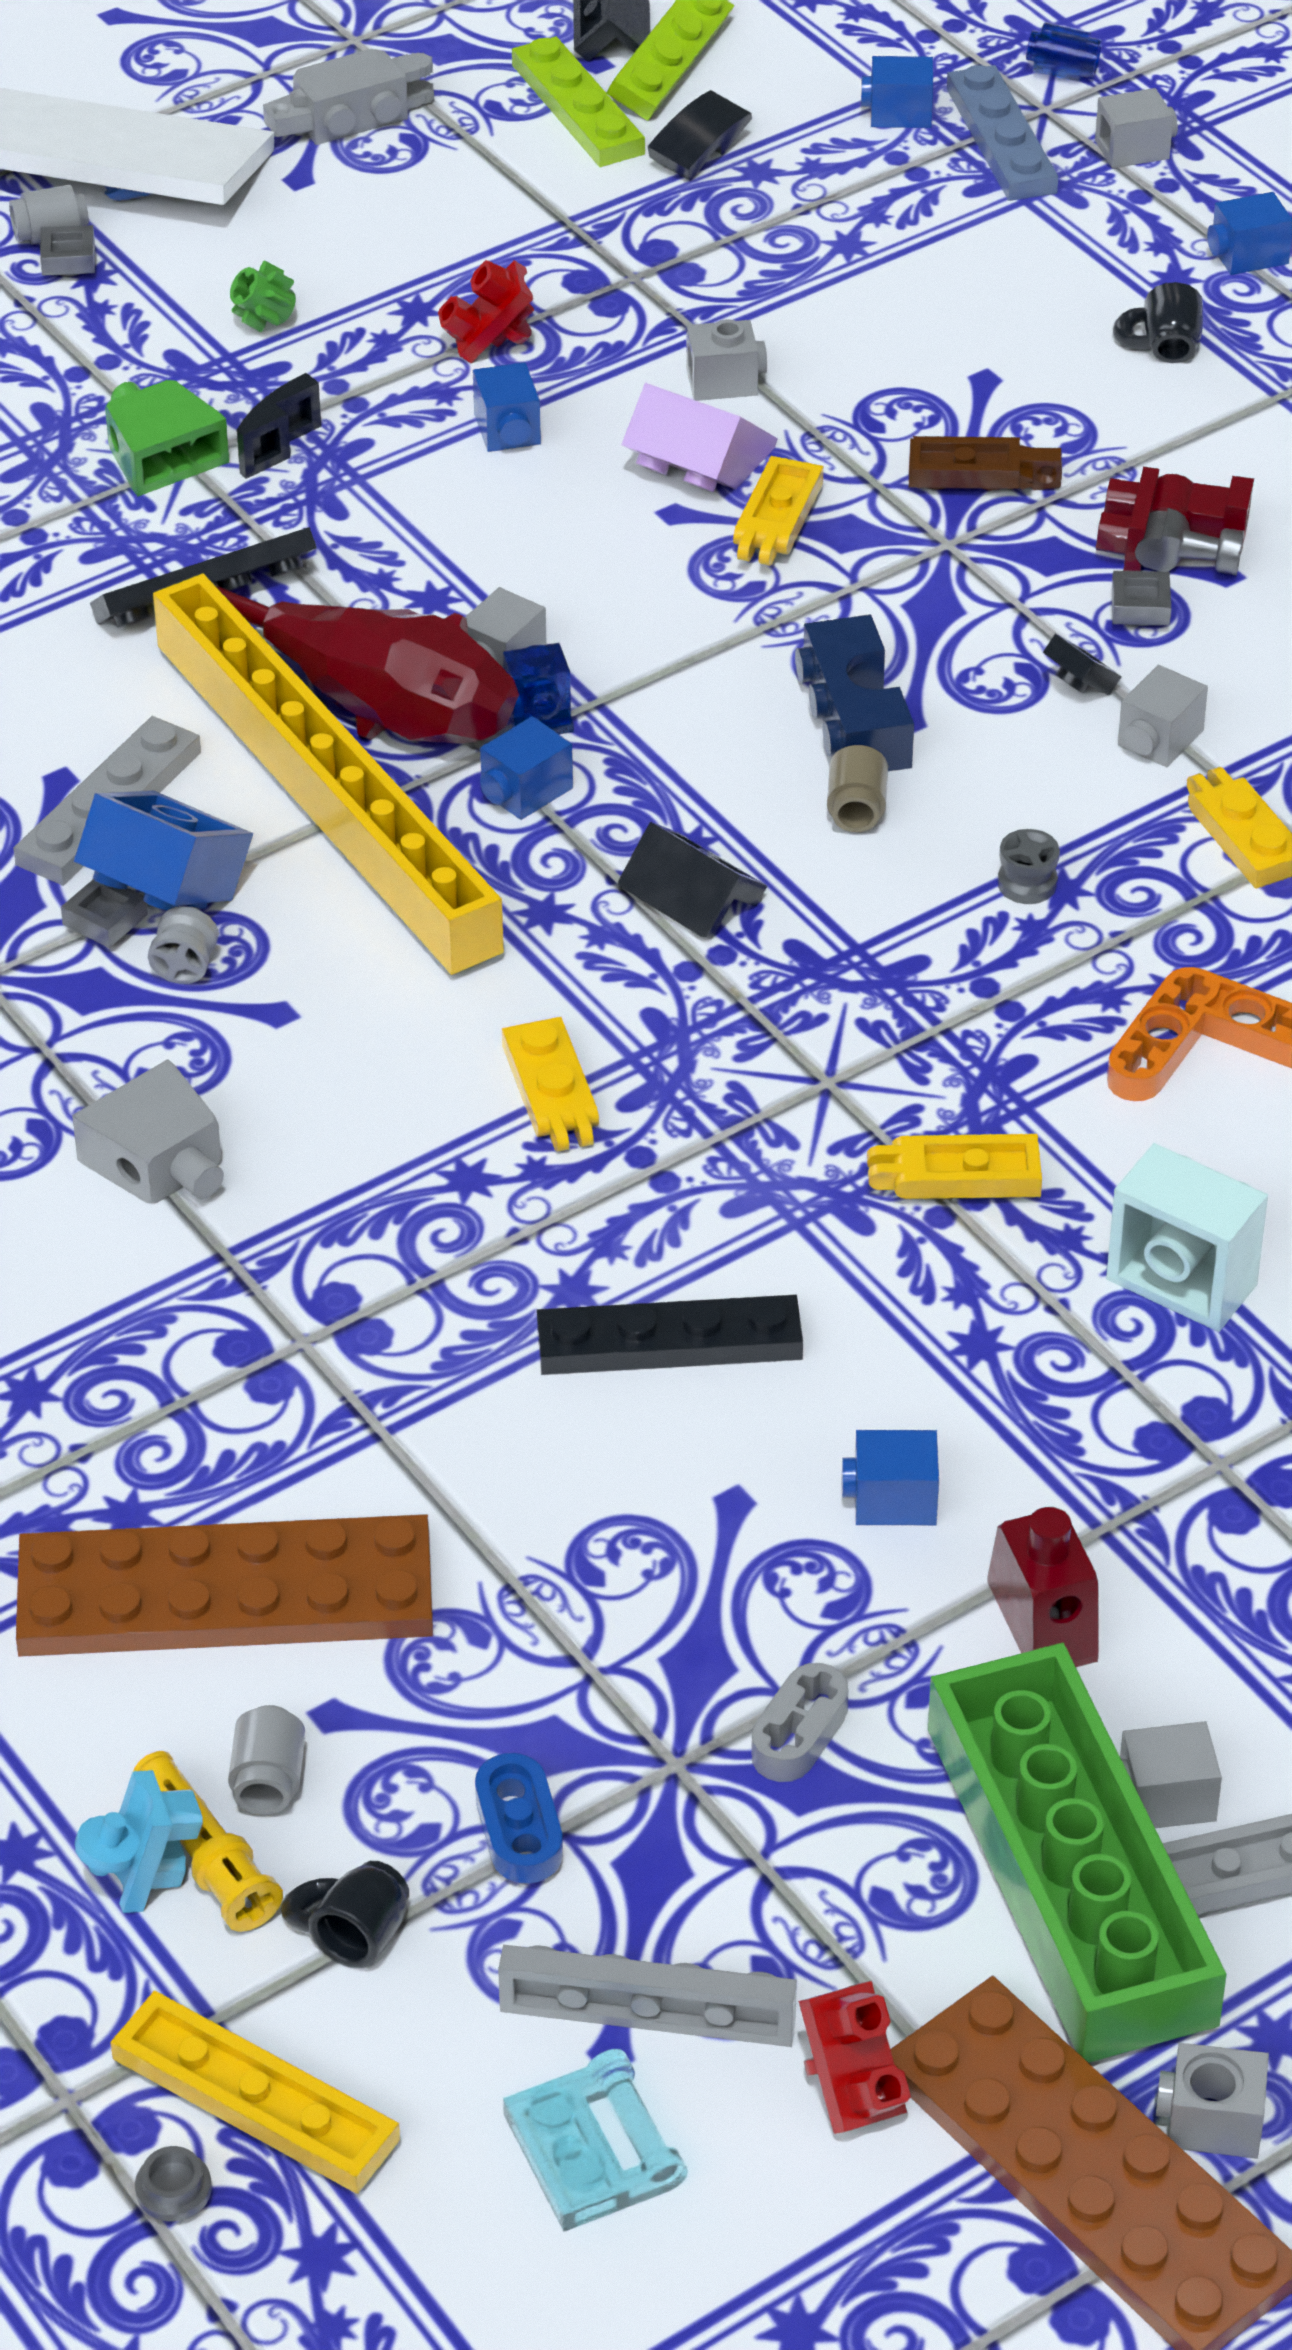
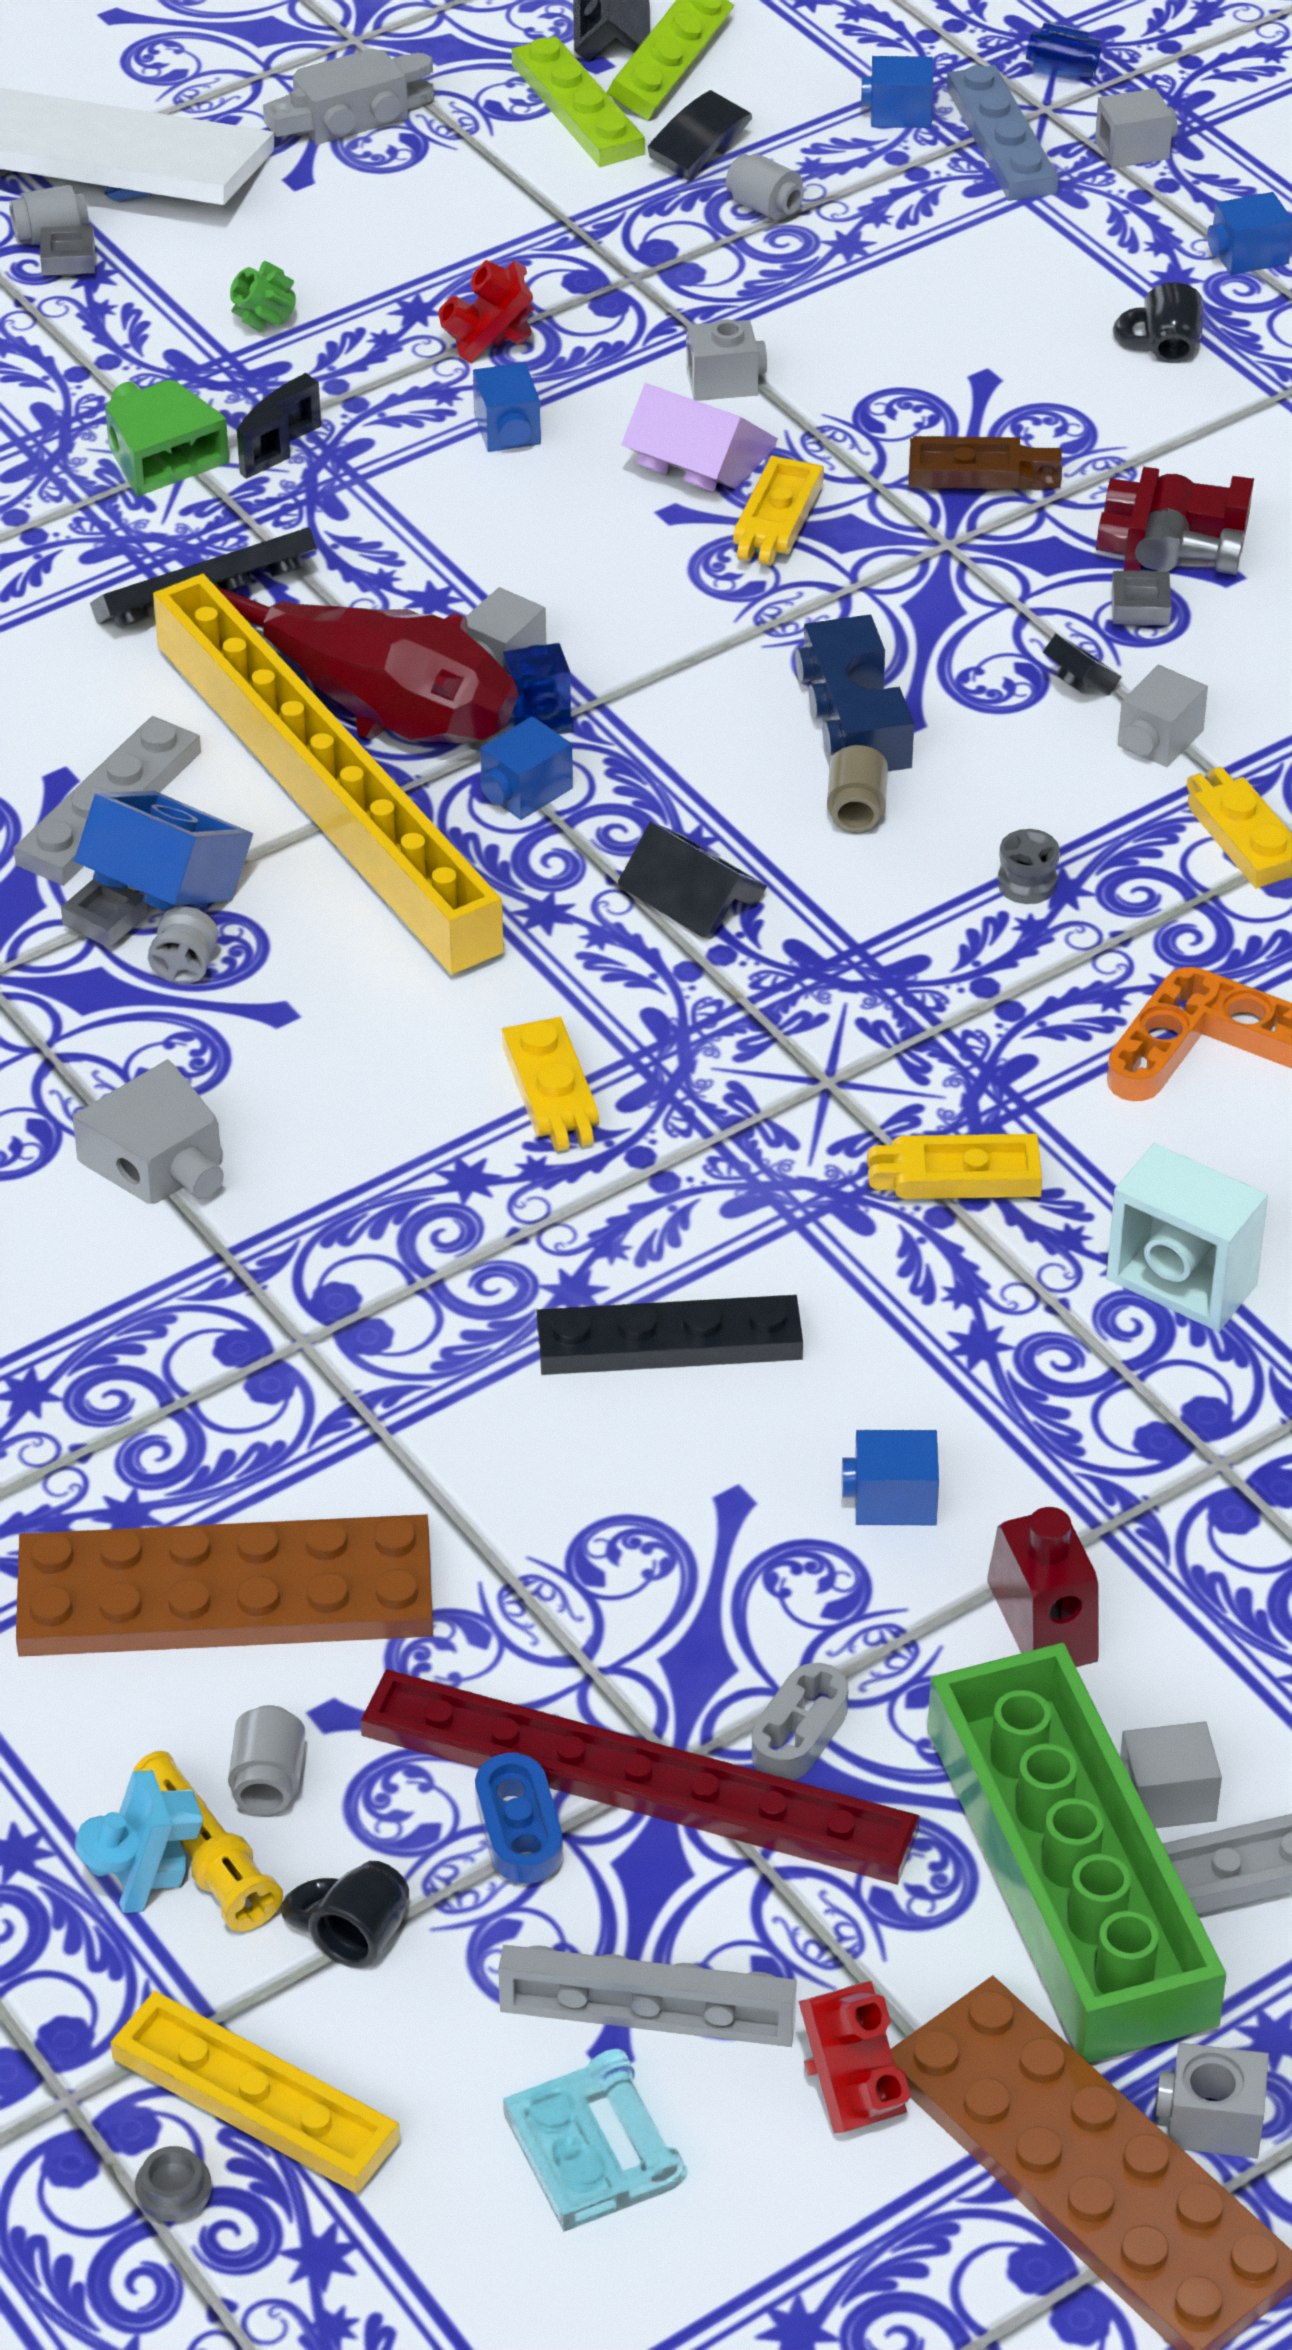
none -> dark red tile [360,1669,920,1885]
none -> light grey brick [726,154,804,221]

